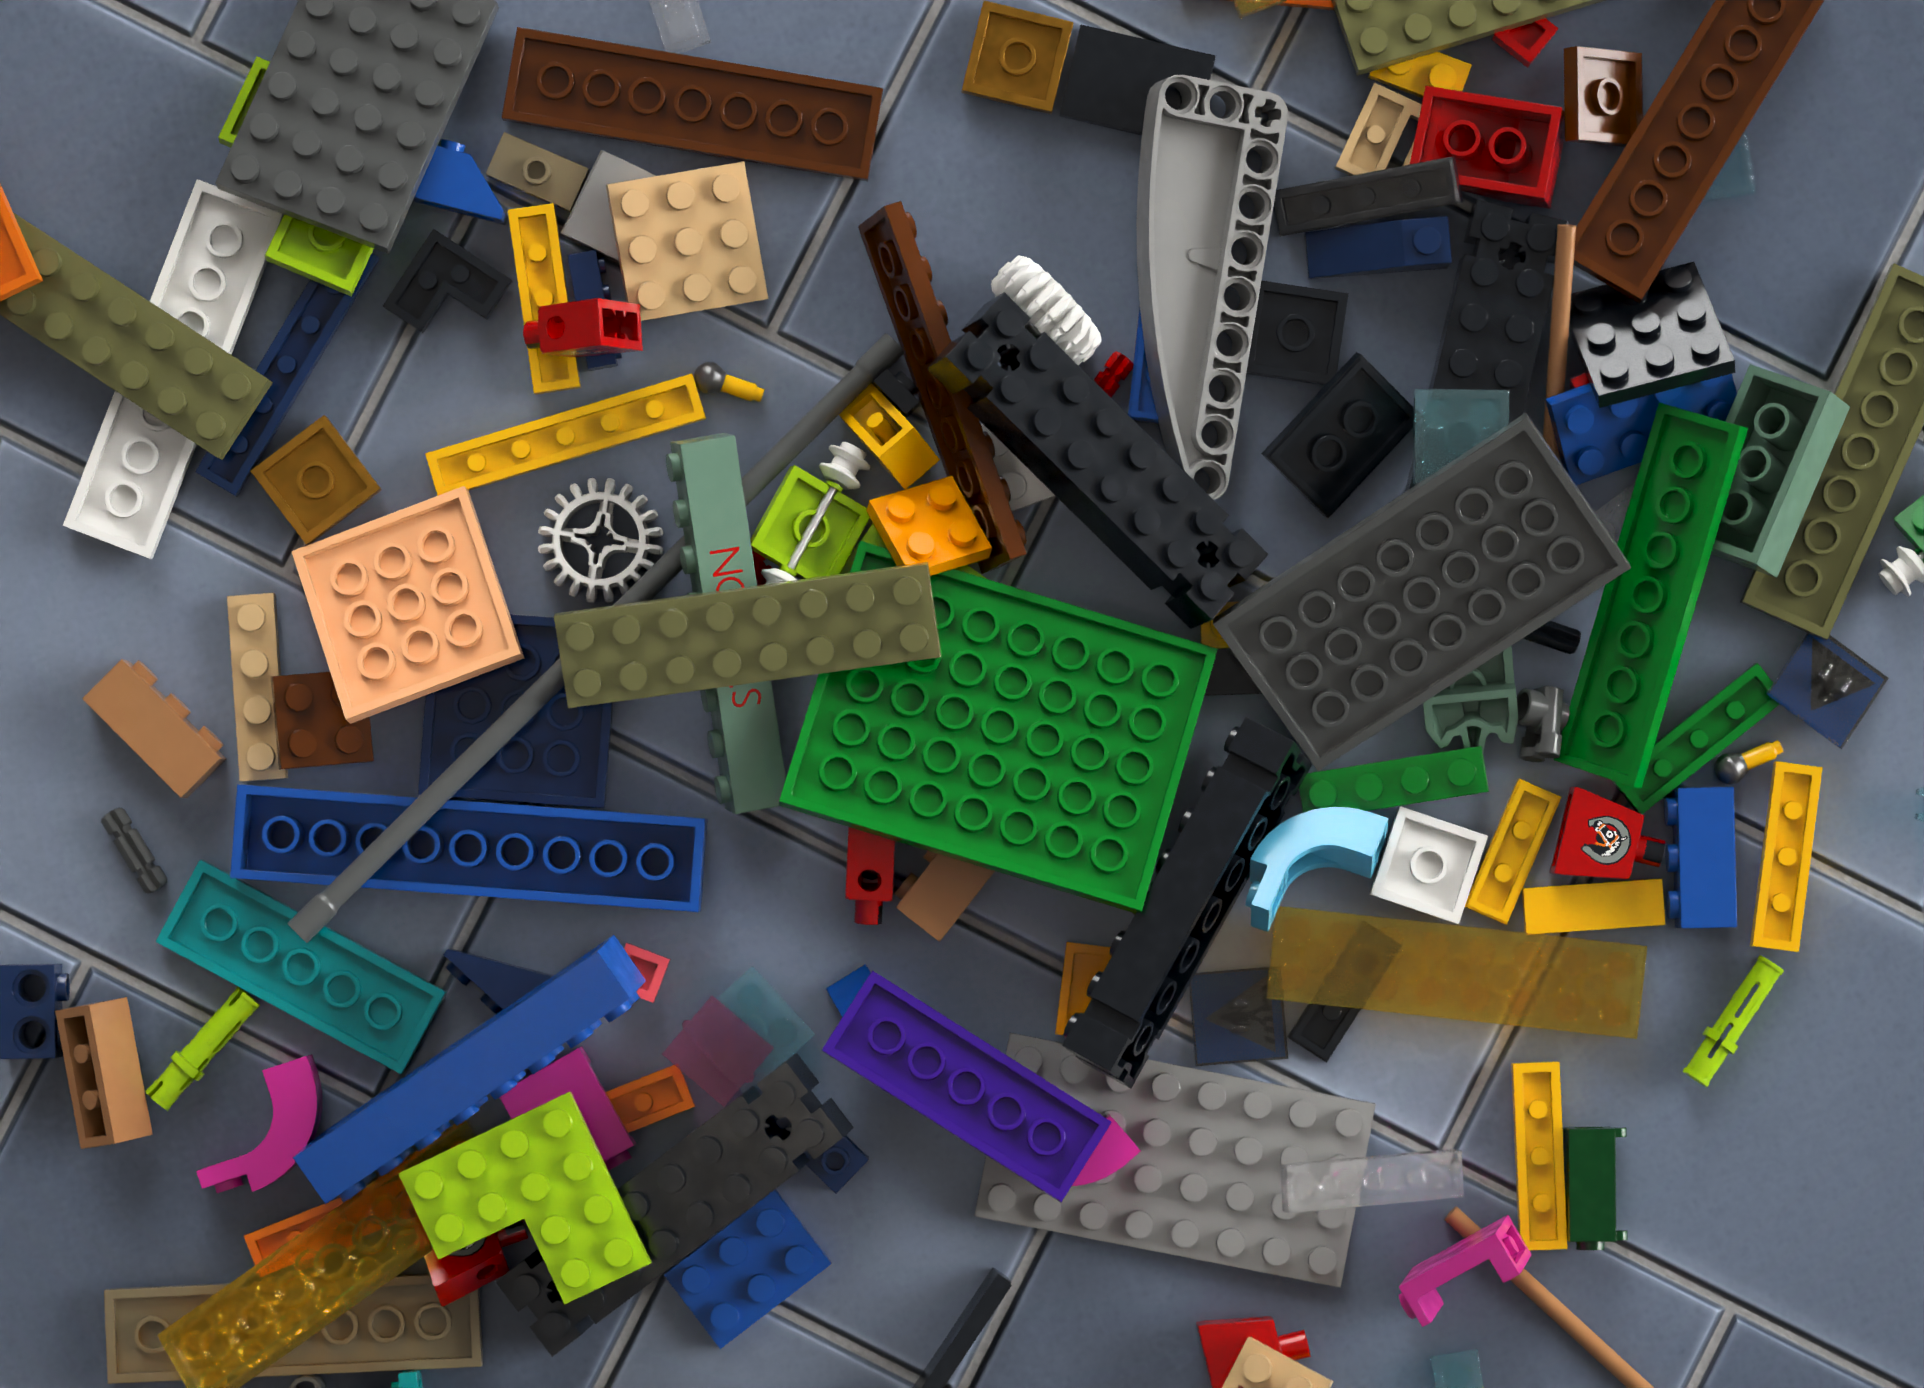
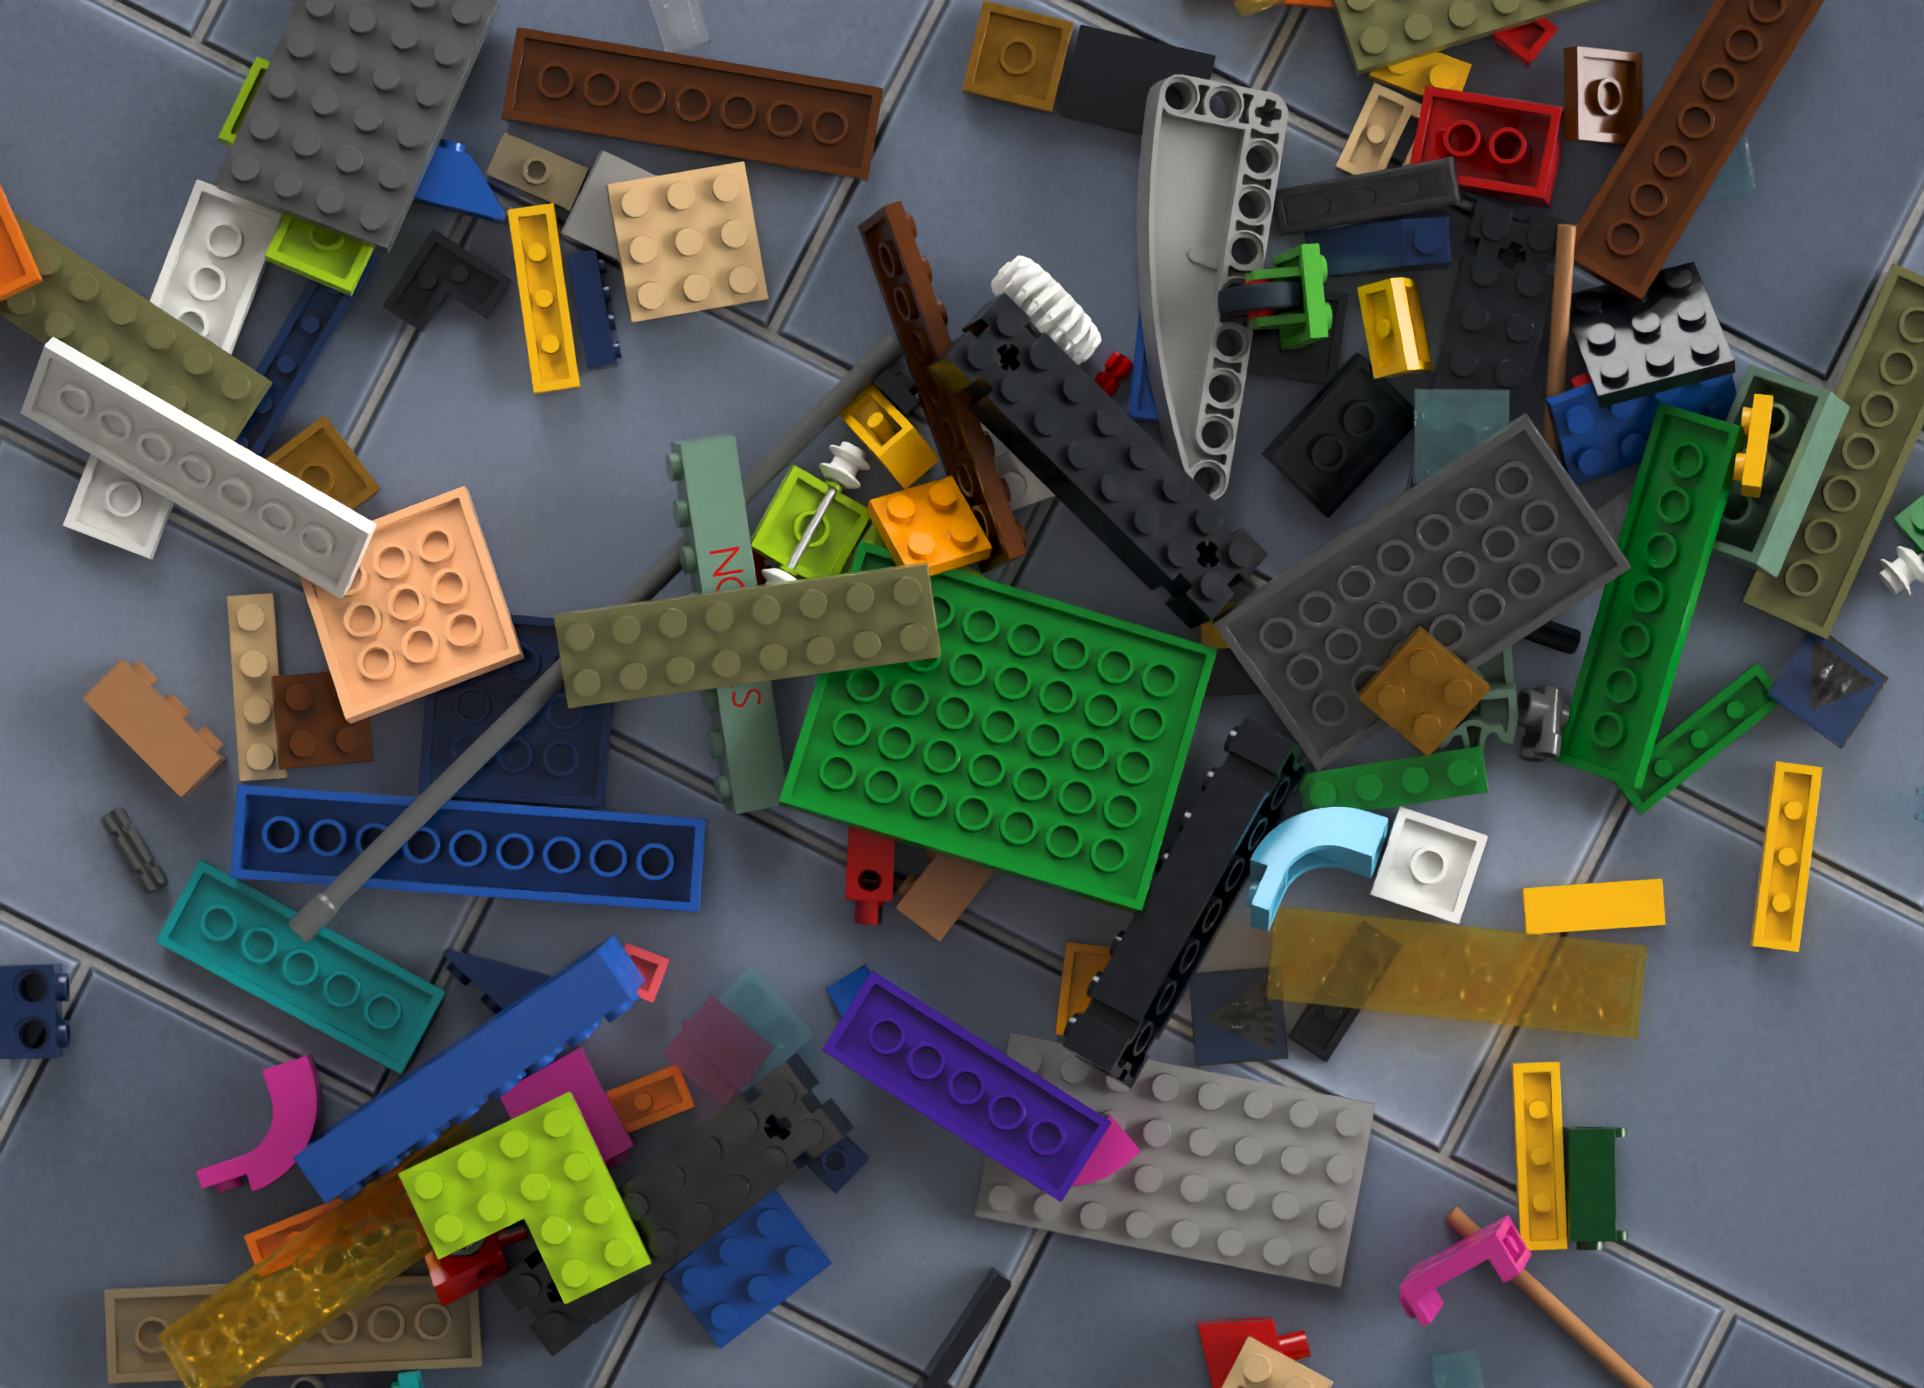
medium nougat brick [55,997,153,1149] -> none
lime pin [145,986,261,1111] -> none
yellow plate [425,373,706,496] -> none
red torso [523,298,643,357] -> none
white gear [538,478,664,603] -> none
piece [694,362,764,402] -> none
clear plate [1280,1149,1464,1213] -> none
yellow tile [1465,778,1562,925] -> none
red torso [1549,787,1665,879] -> none
blue brick [1664,787,1737,928] -> none
lime pin [1683,955,1784,1087] -> none
piece [1714,740,1783,784] -> none
none -> white plate [20,337,377,599]
none -> bright green plate [1217,243,1332,349]
none -> yellow tile [1357,277,1434,379]
none -> pearl gold plate [1357,625,1491,757]
none -> yellow plate [1733,394,1773,498]

